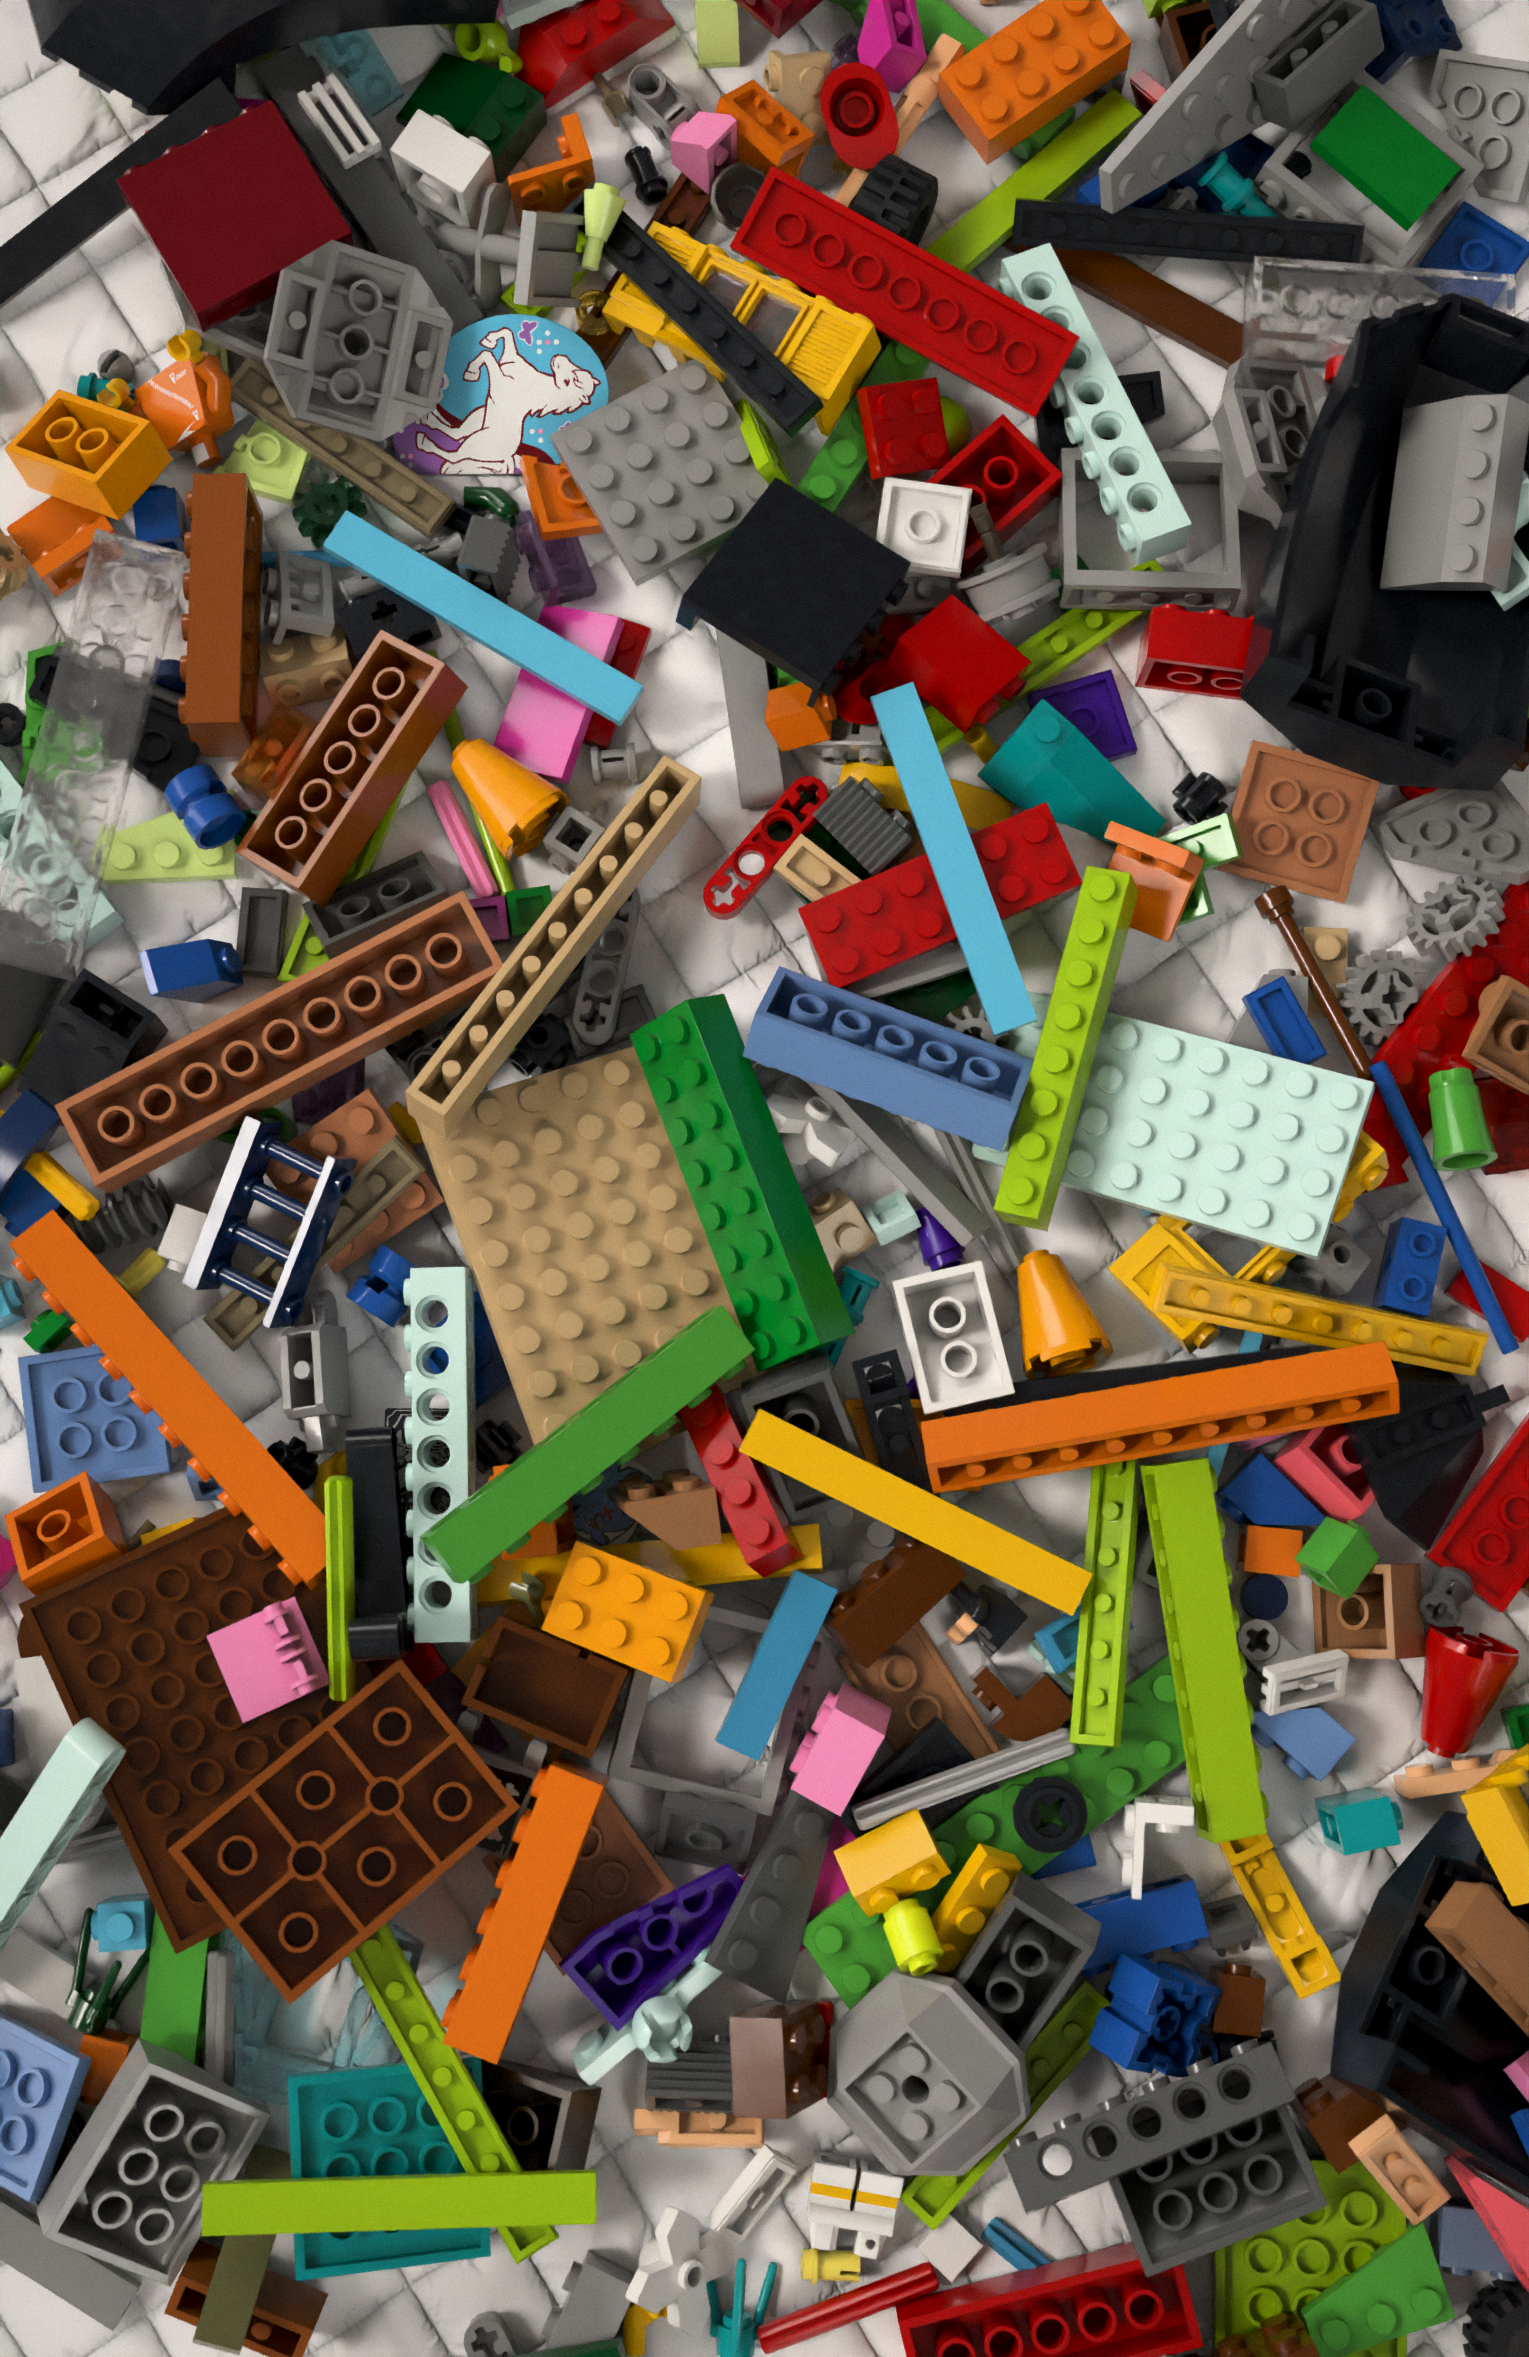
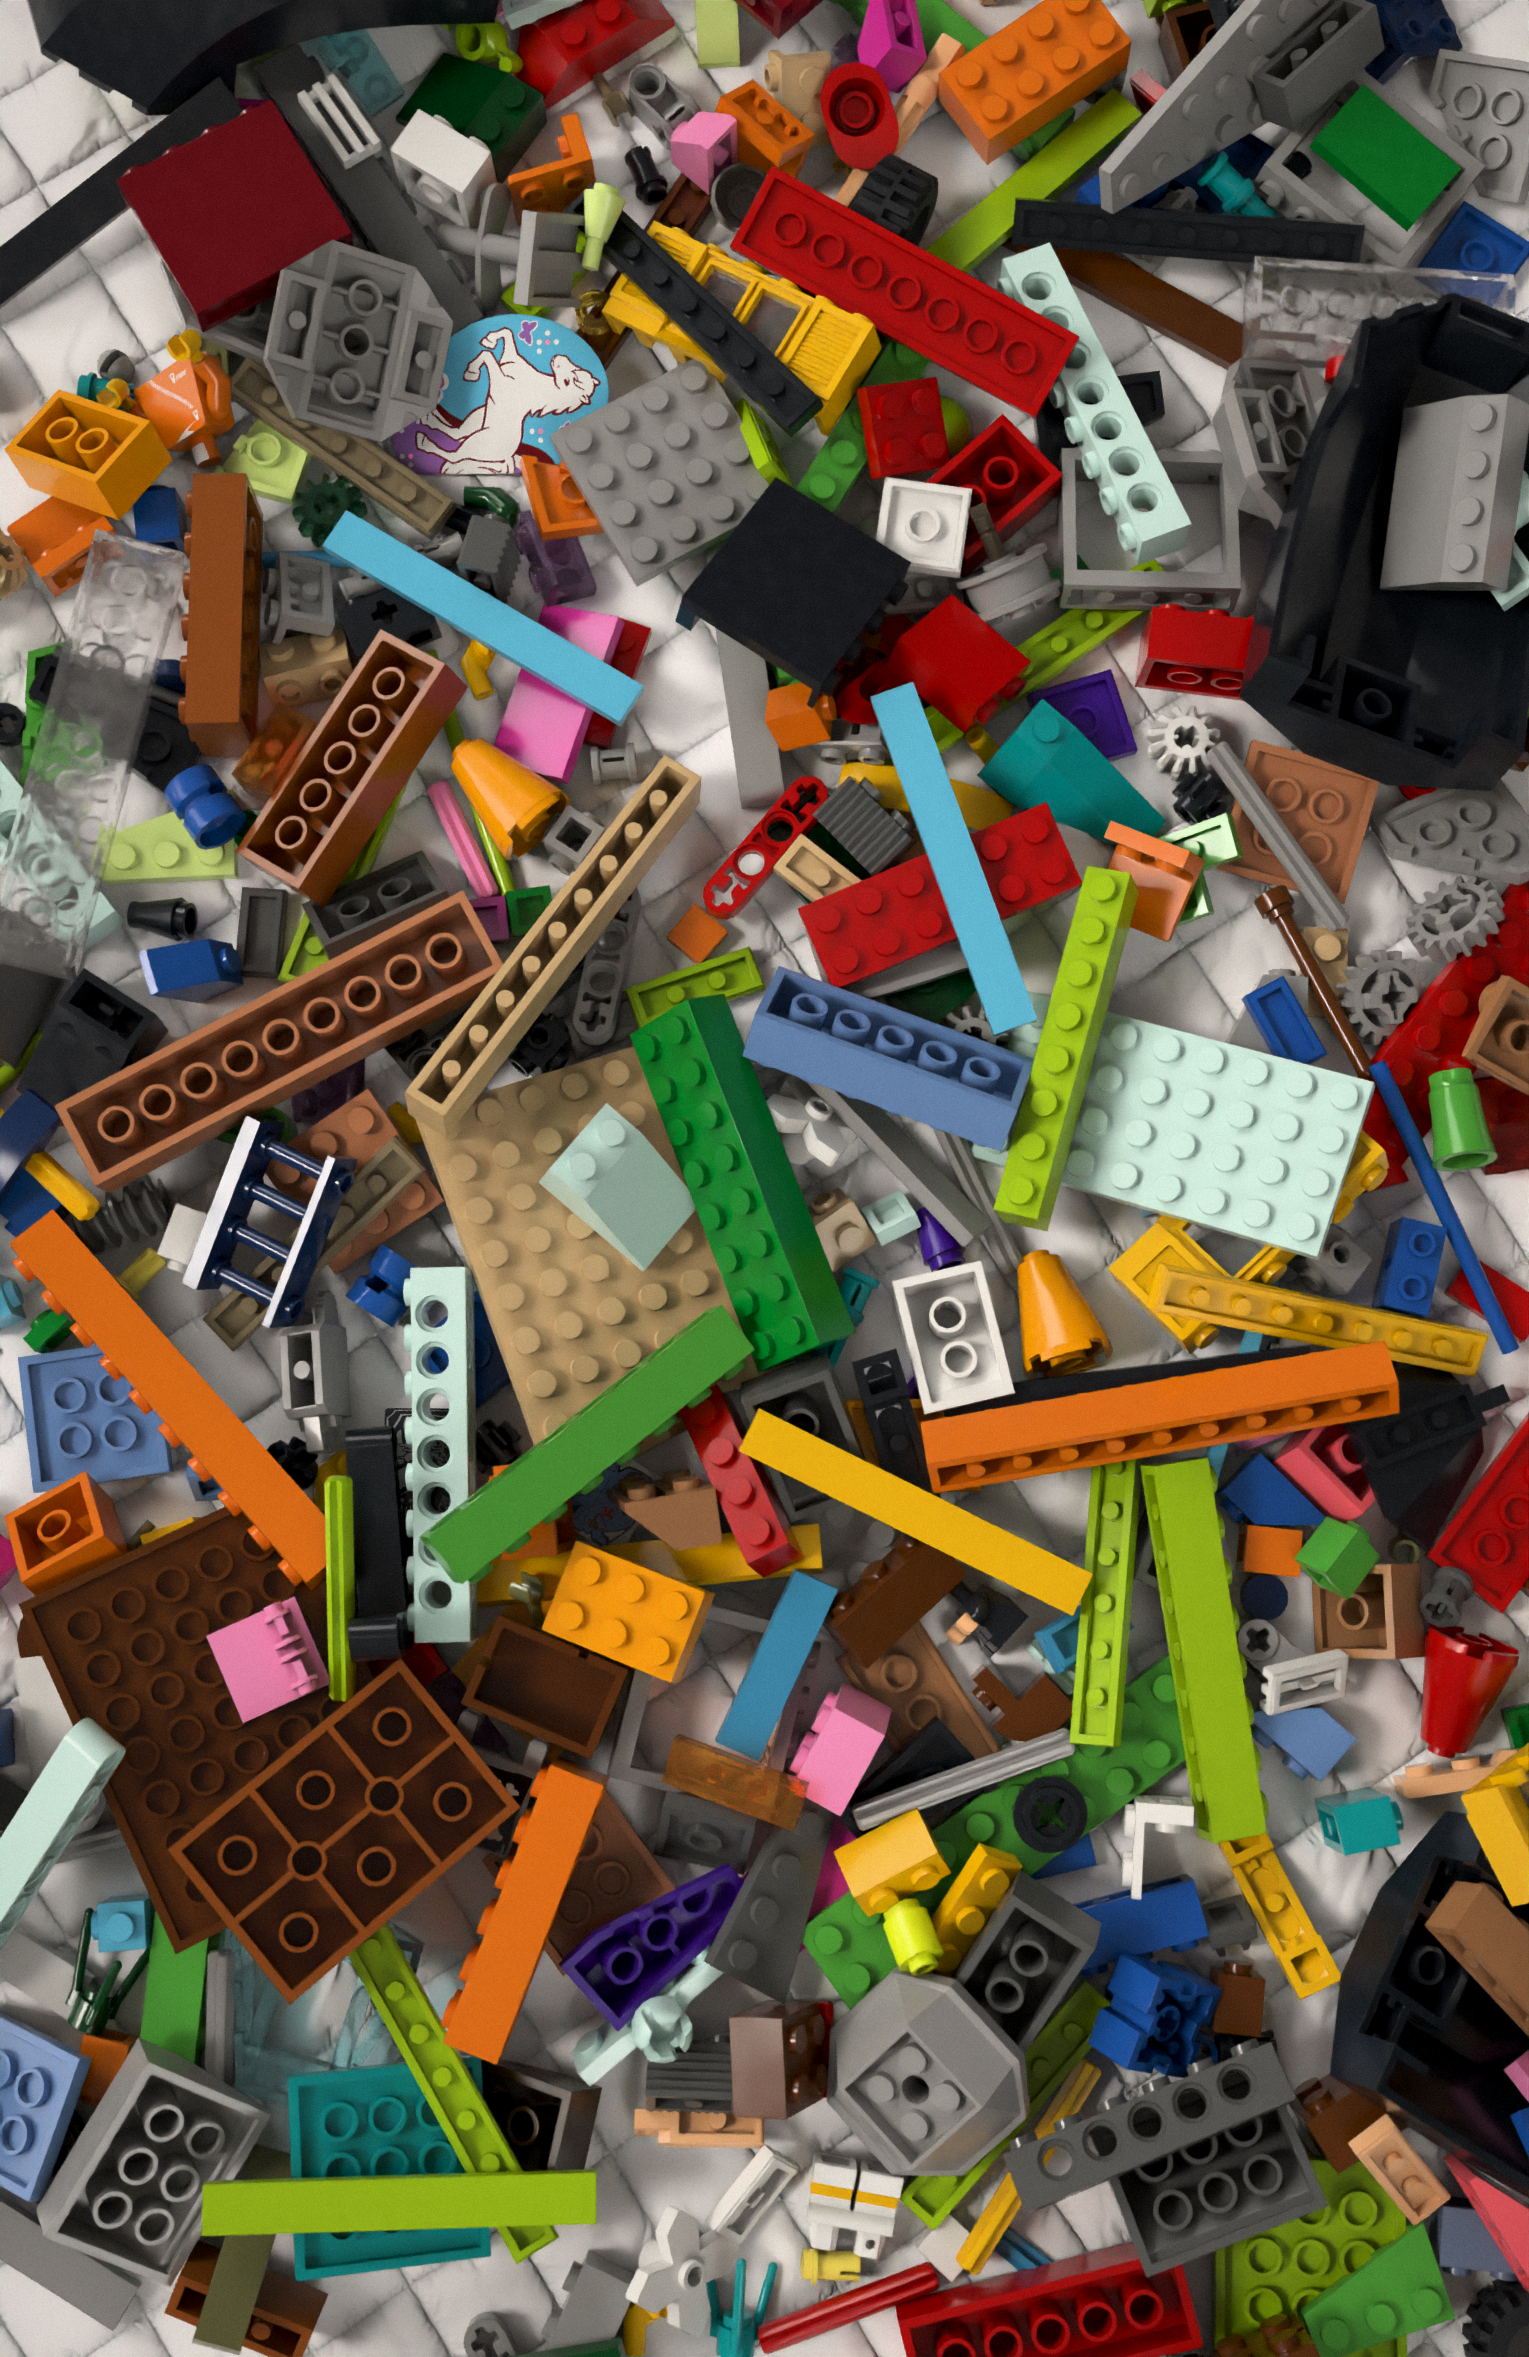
none -> black cone [127,897,198,942]
none -> yellow arm [460,640,496,700]
none -> light aqua slope [538,1103,696,1272]
none -> lime tile [625,946,766,1029]
none -> clear orange tile [662,1734,810,1831]
none -> orange tile [666,904,729,964]
none -> yellow axle [955,2058,1102,2275]
none -> white gear [1146,705,1221,781]
none -> light grey axle [1206,741,1350,932]
none -> olive hand [1387,1529,1420,1563]

